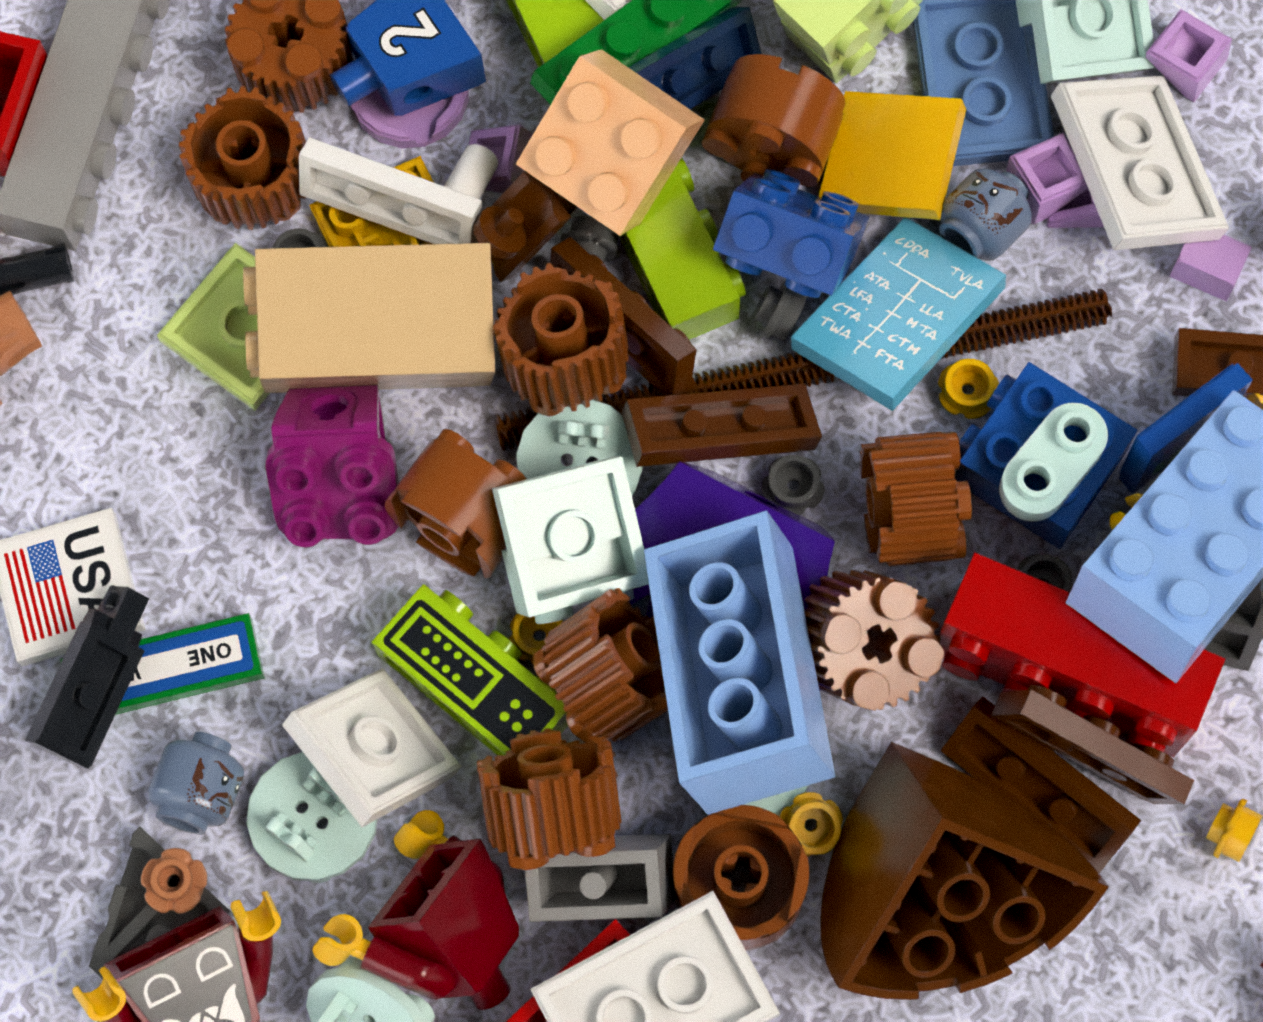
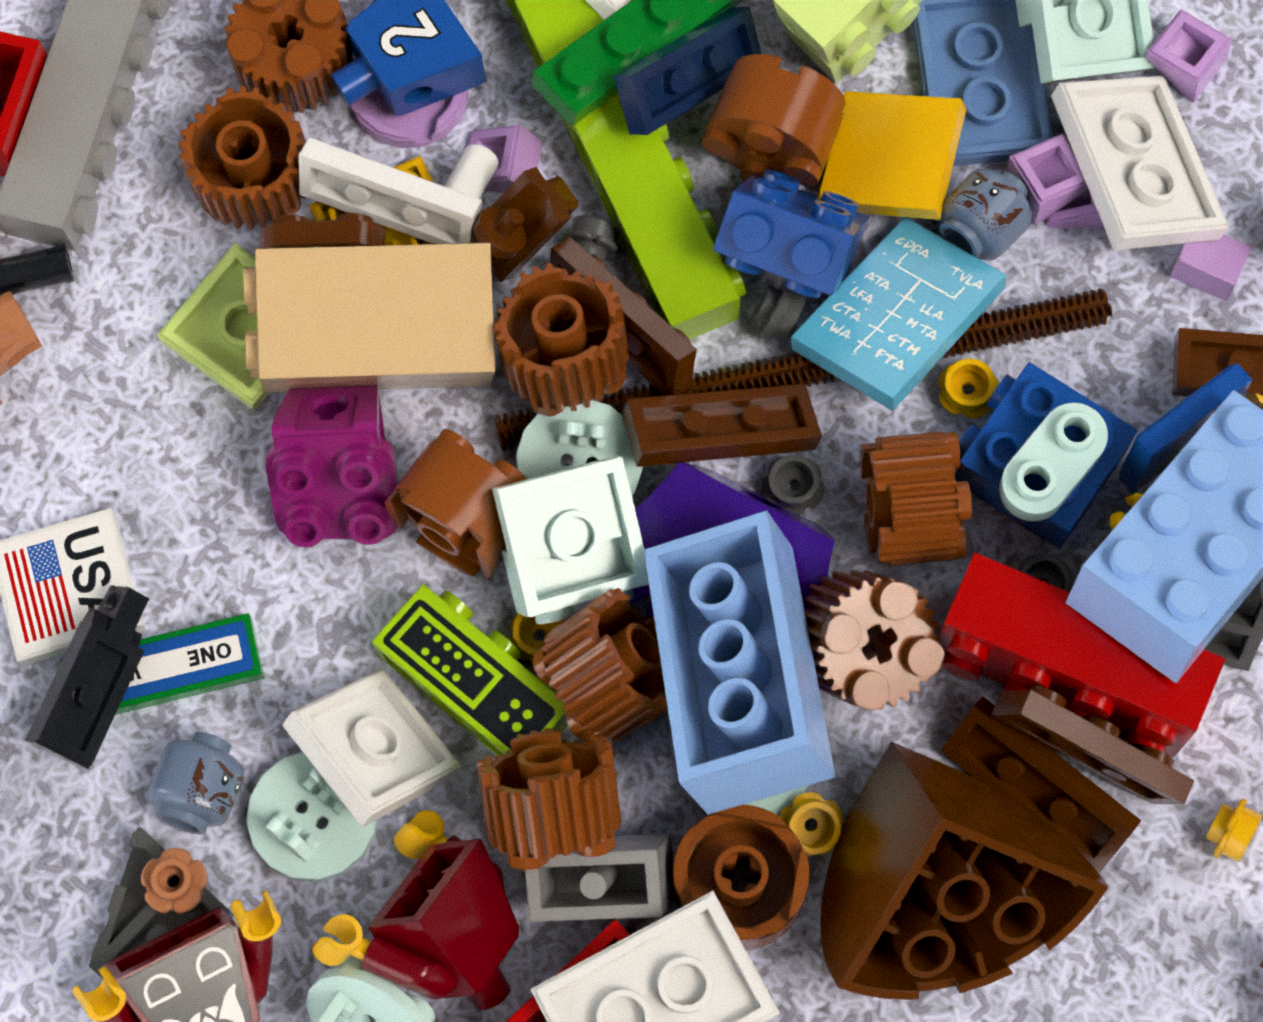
light nougat brick [516,49,705,236] -> none
none -> reddish brown plate [260,213,386,249]

